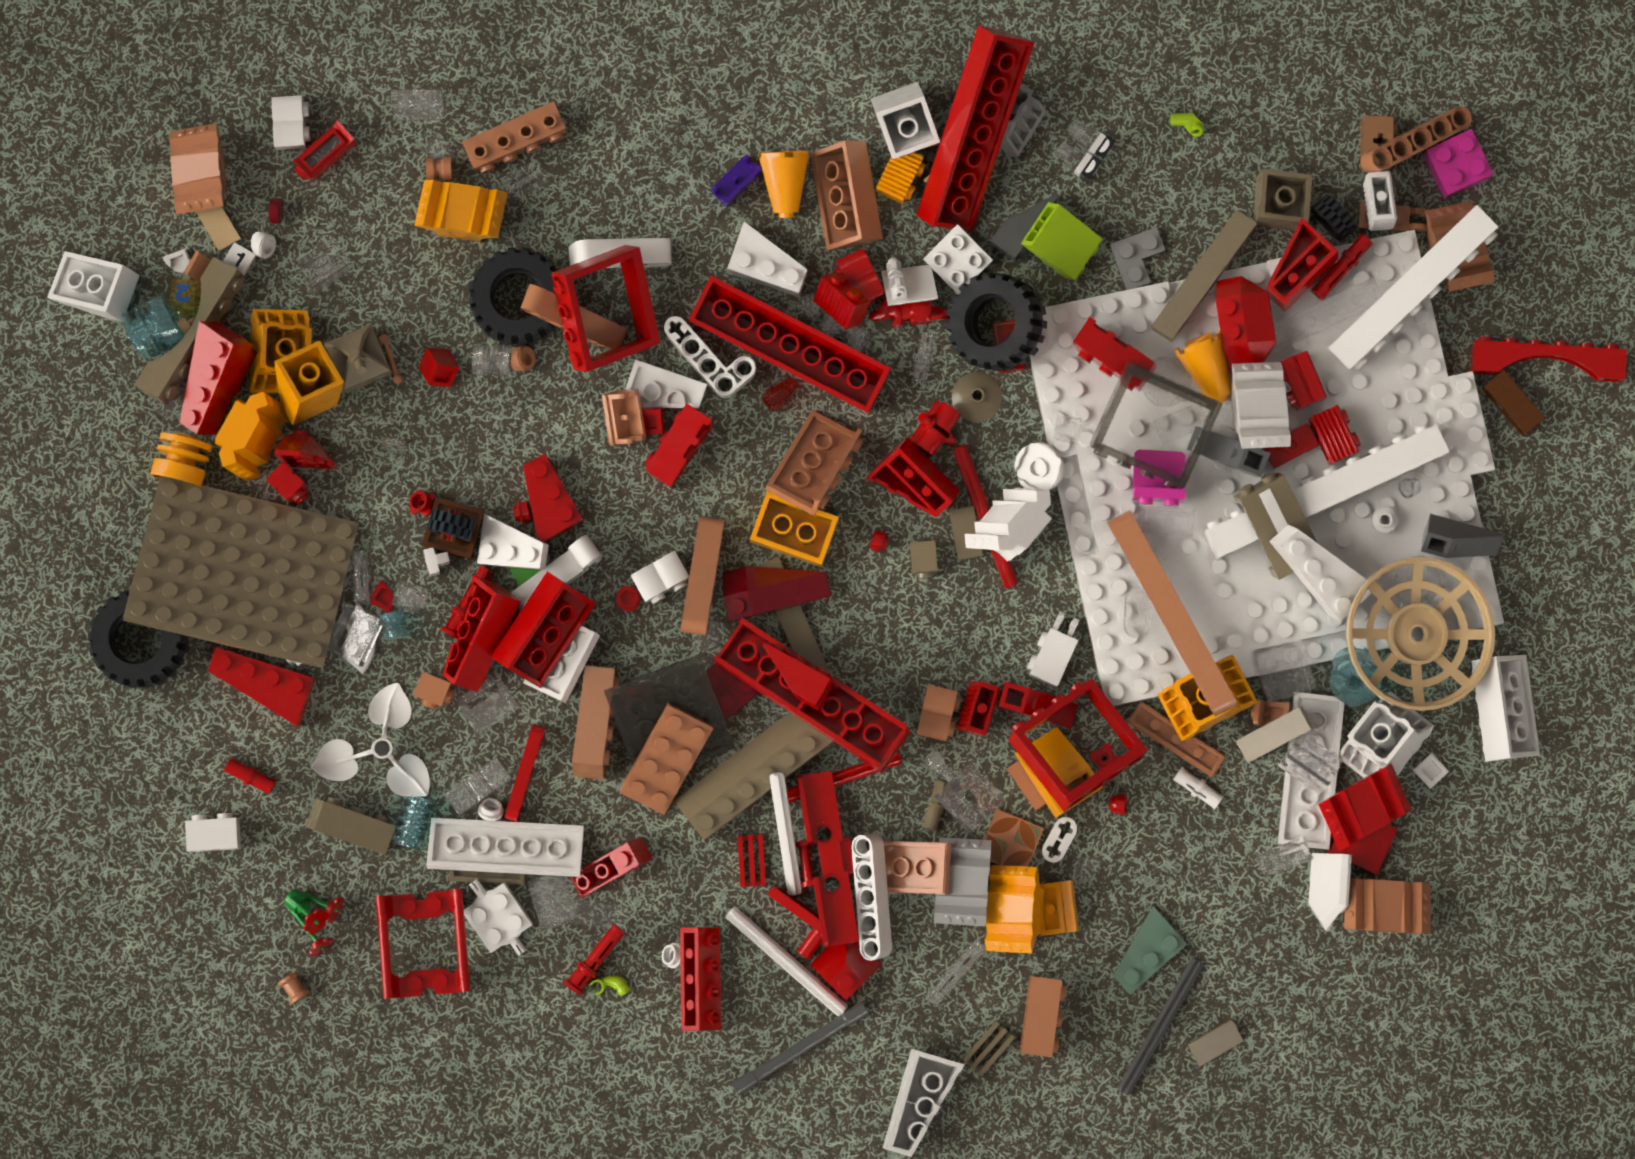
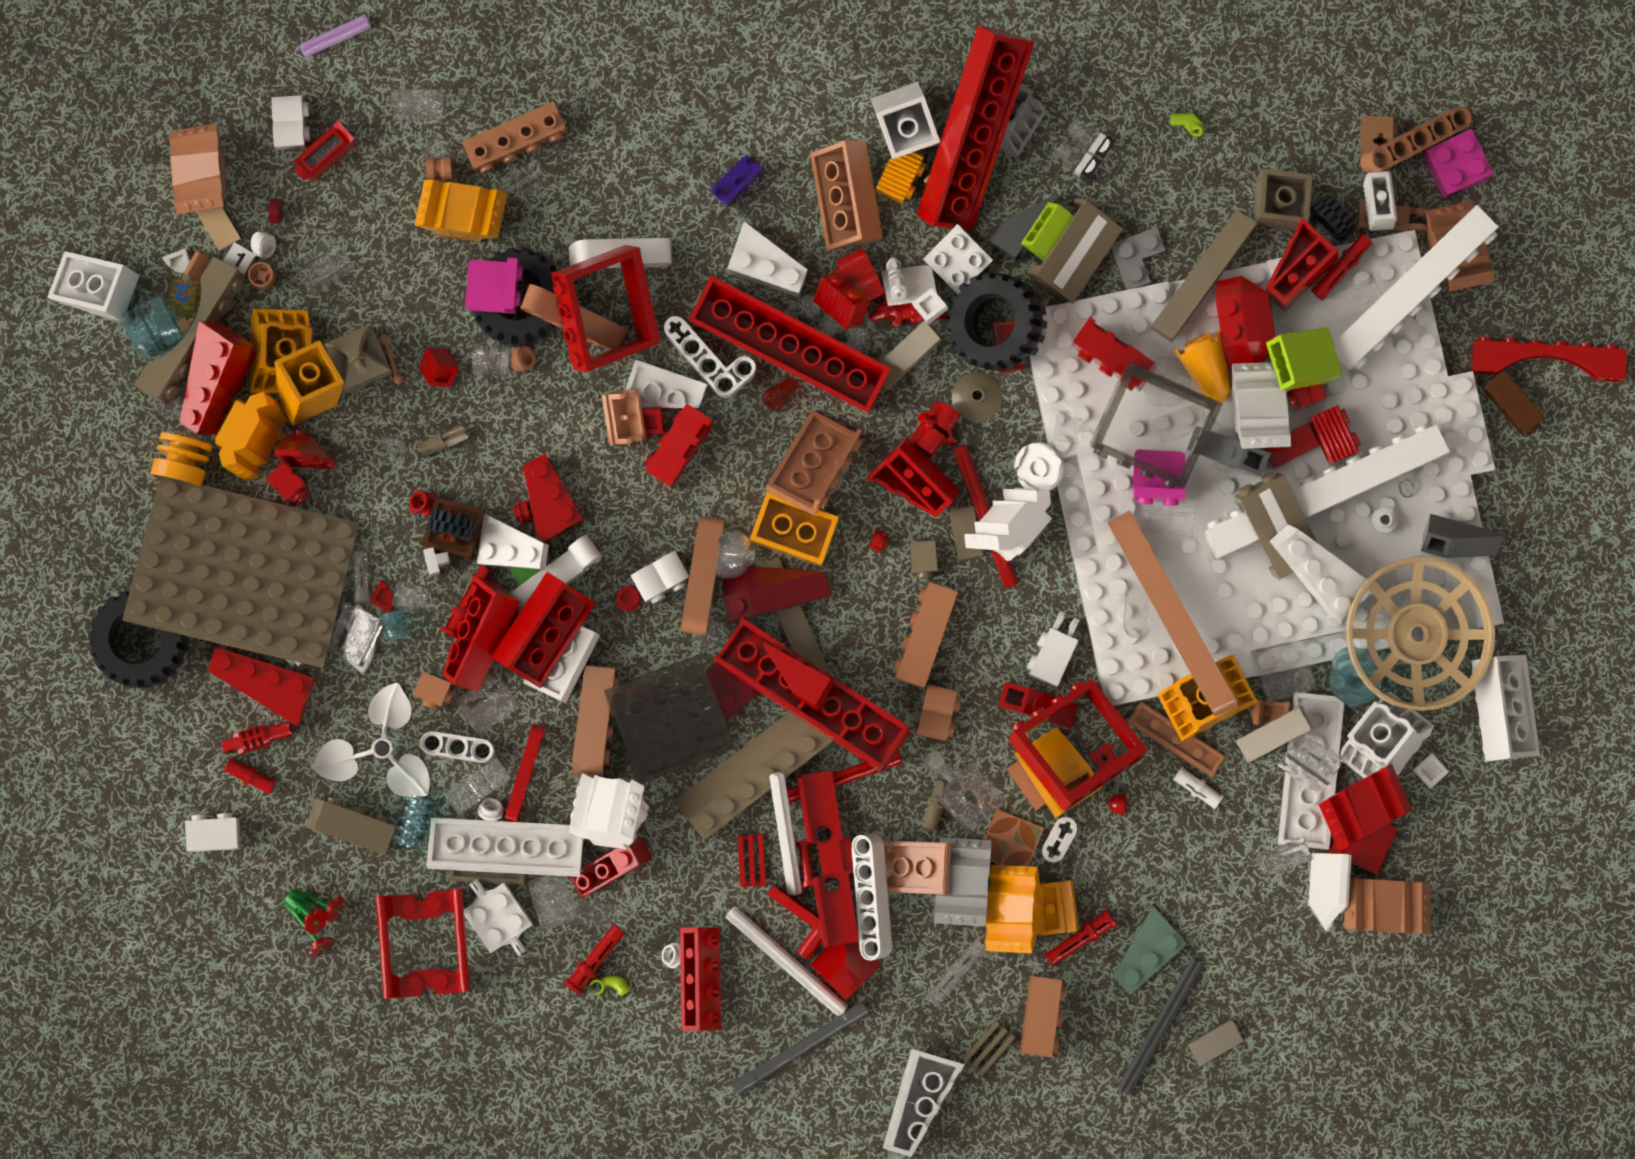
nougat bush [277,971,311,1005] -> none
nougat plate [619,703,714,815] -> none
light orange cone [759,151,809,218] -> none
red brick [955,681,1000,736] -> none
none -> red hinge [221,721,293,755]
none -> nougat wheel [248,262,276,291]
none -> lavender axle [300,15,371,57]
none -> dark tan axle [417,425,468,458]
none -> white beam [420,731,495,763]
none -> dark pink bracket [465,258,523,314]
none -> white slope [568,773,649,849]
none -> clear cylinder [716,528,756,579]
none -> dark tan tile [880,320,943,390]
none -> nougat brick [893,582,958,689]
none -> white tile [912,288,948,325]
none -> dark tan panel [1026,198,1123,304]
none -> red pin [1043,909,1118,968]
none -> lime brick [1266,327,1343,391]

